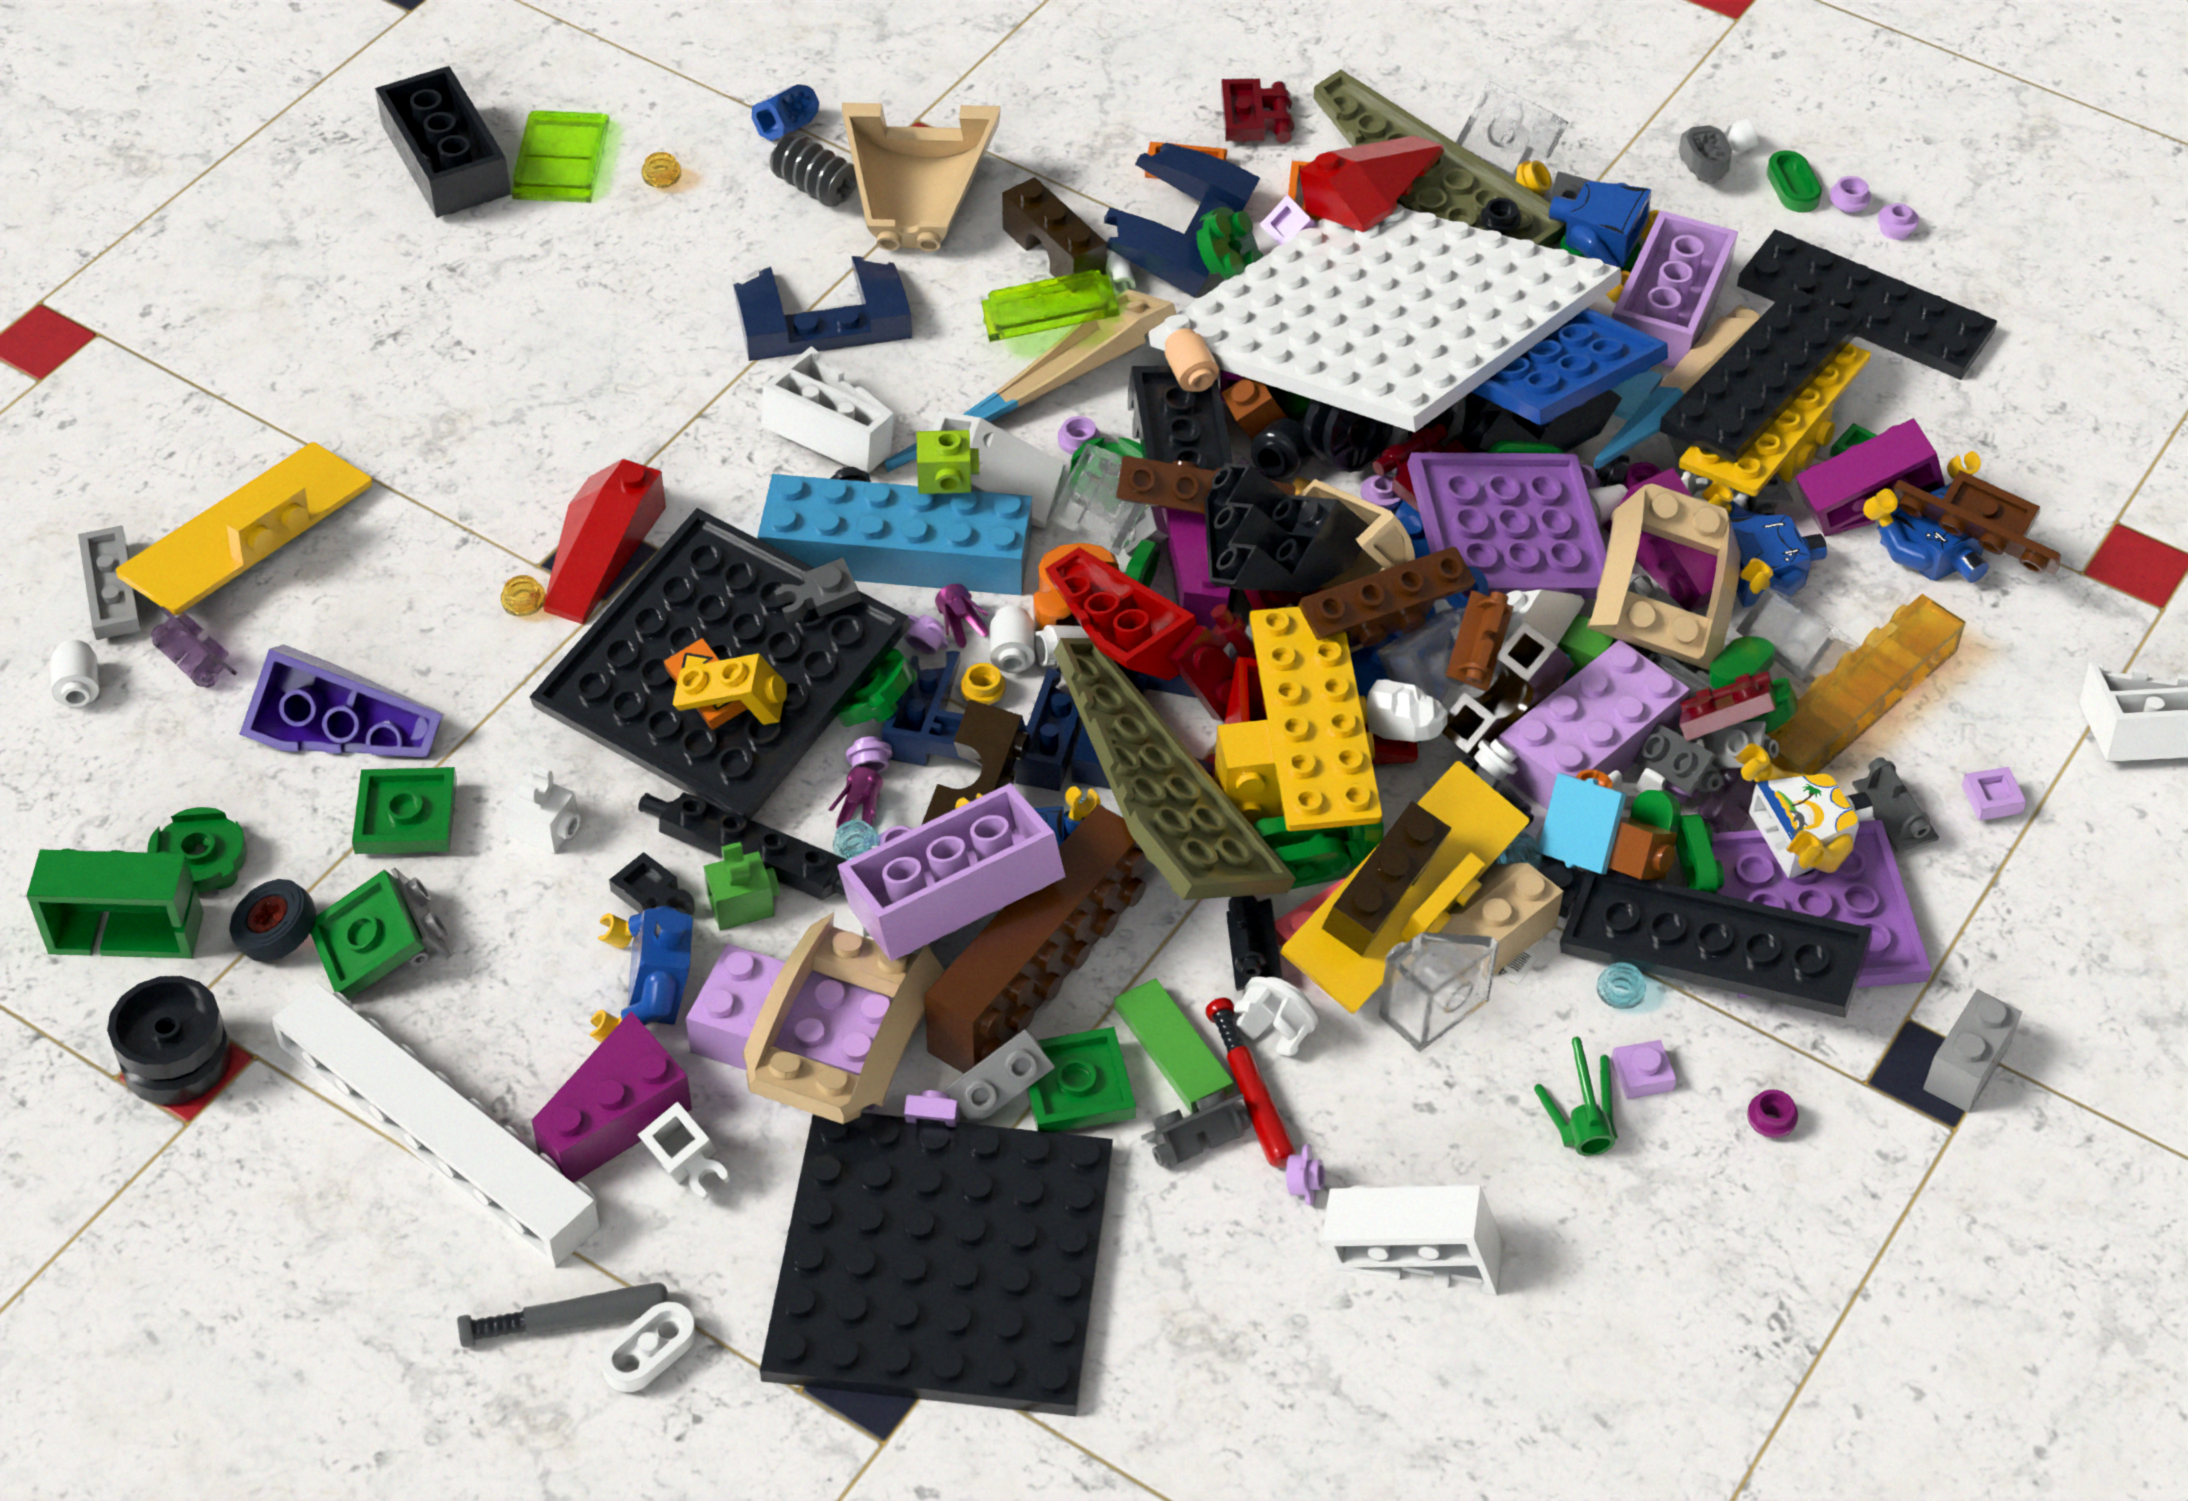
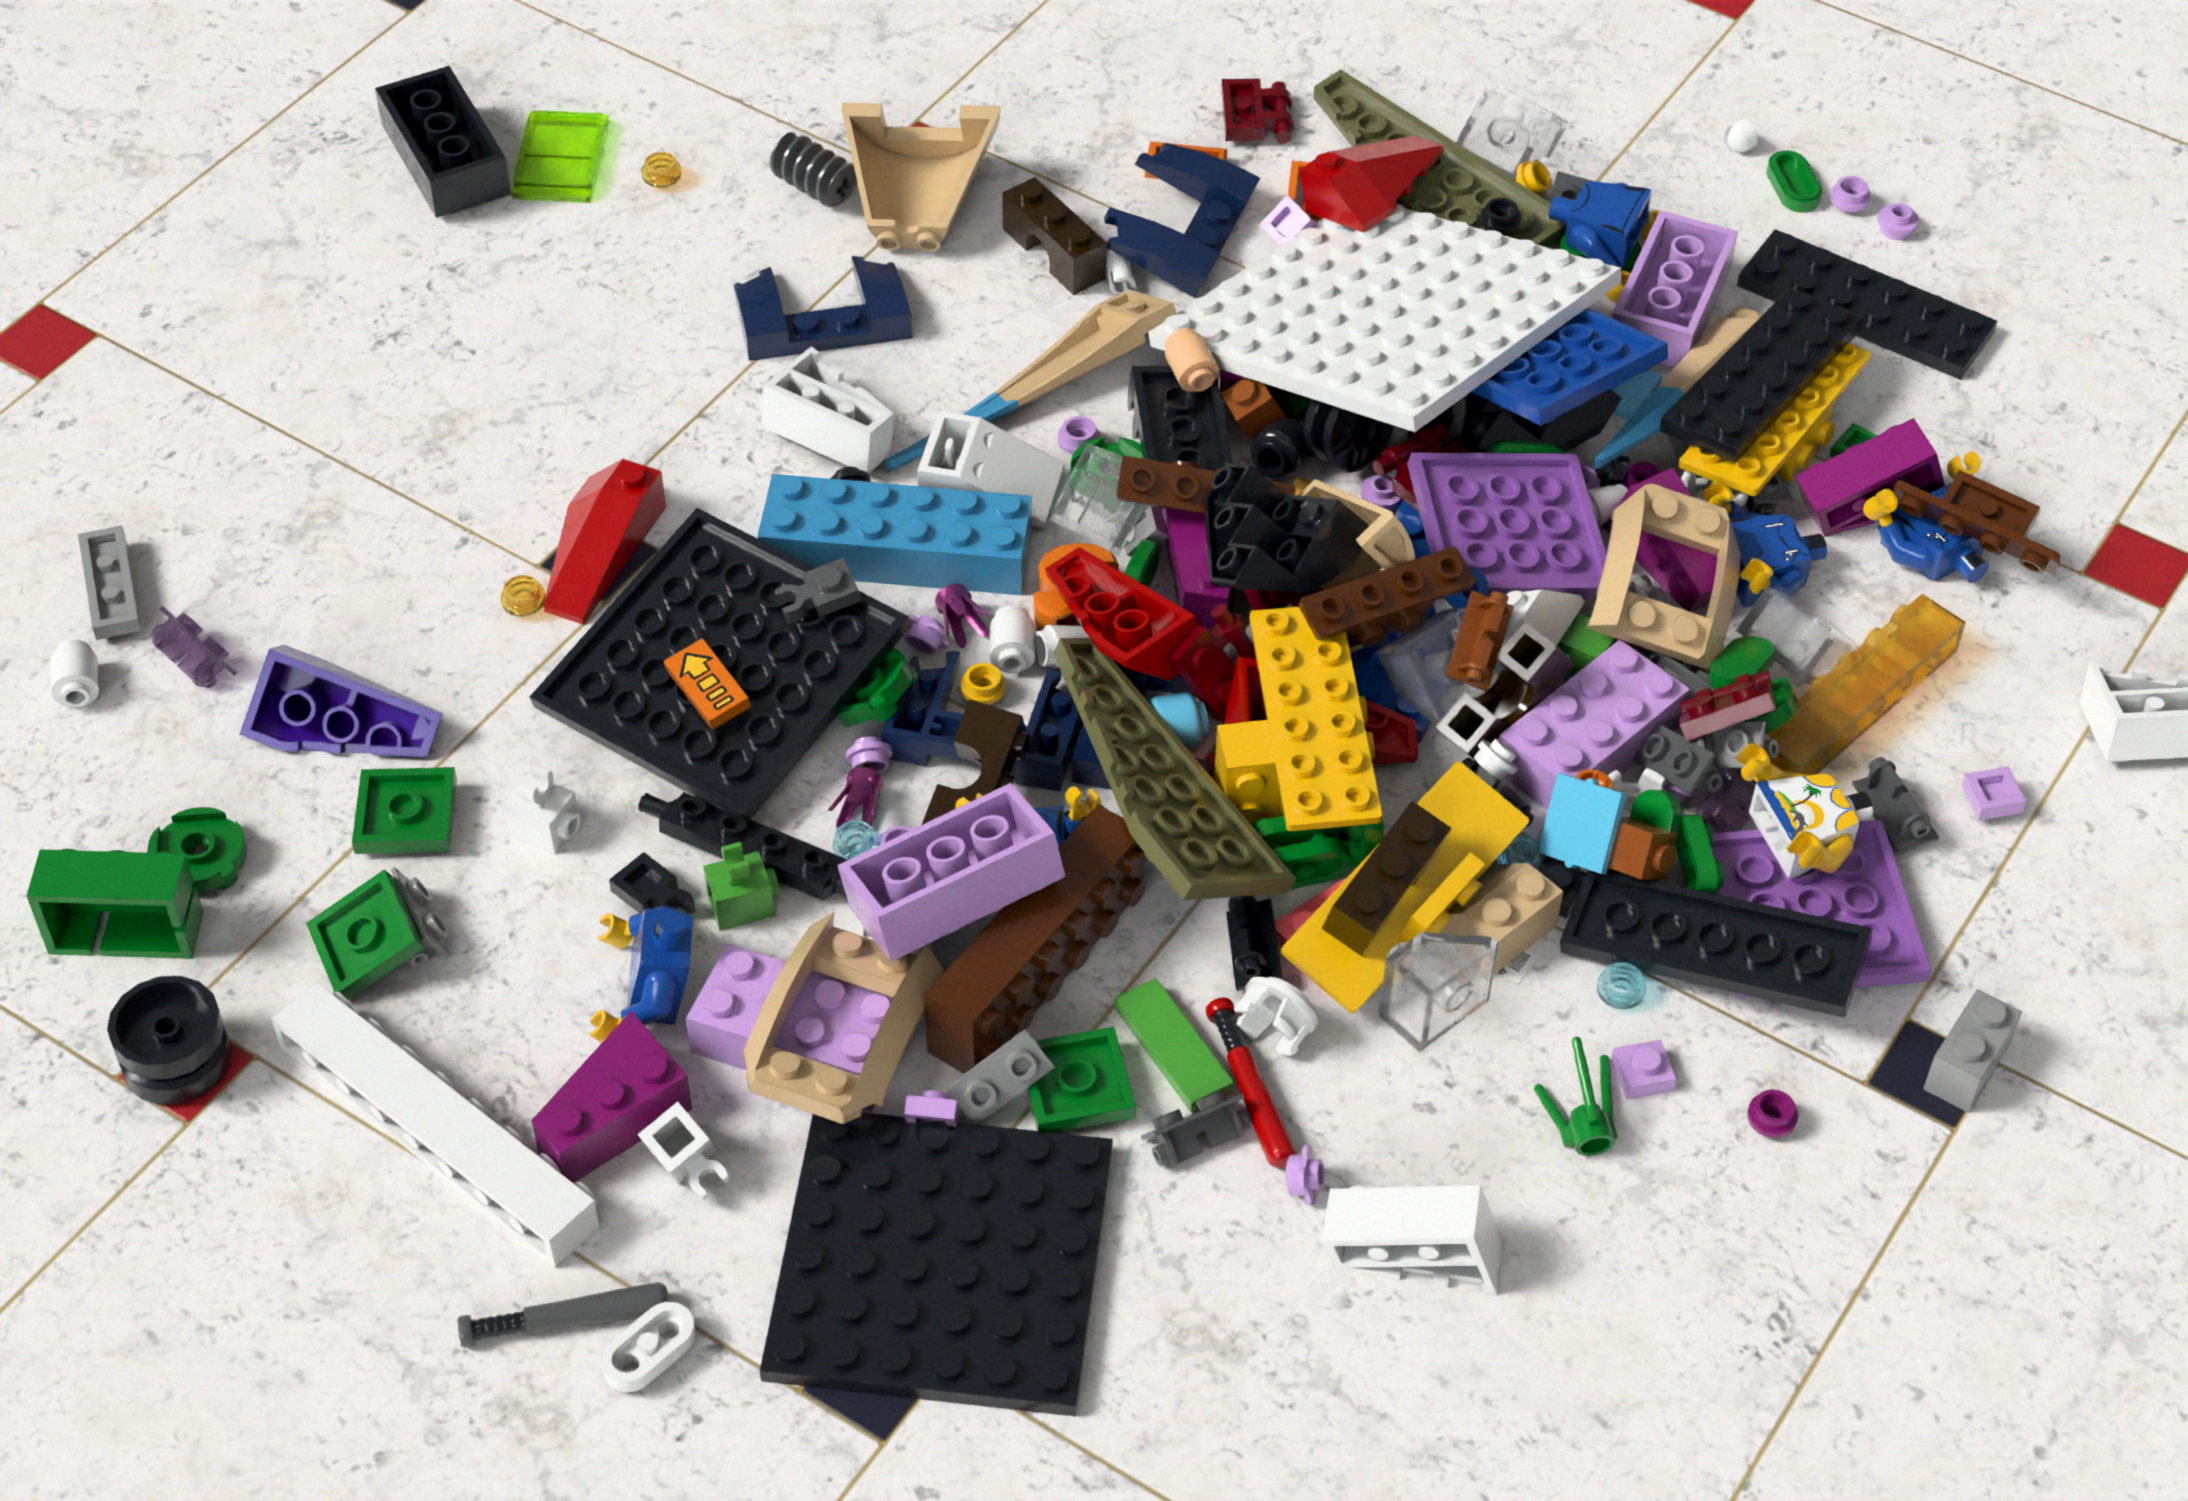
yellow bracket [116,442,372,615] -> none
black bush [229,879,316,962] -> none
yellow bracket [673,653,787,725] -> none
blue rock [751,84,820,141] -> none
lime brick [916,430,980,494] -> none
clear neon green piece [981,270,1120,342] -> none
green plate [1197,207,1264,280] -> none
white rock [1366,680,1448,742] -> none
dark grey rock [1679,125,1732,183] -> none
none -> medium azure head [1149,692,1209,751]

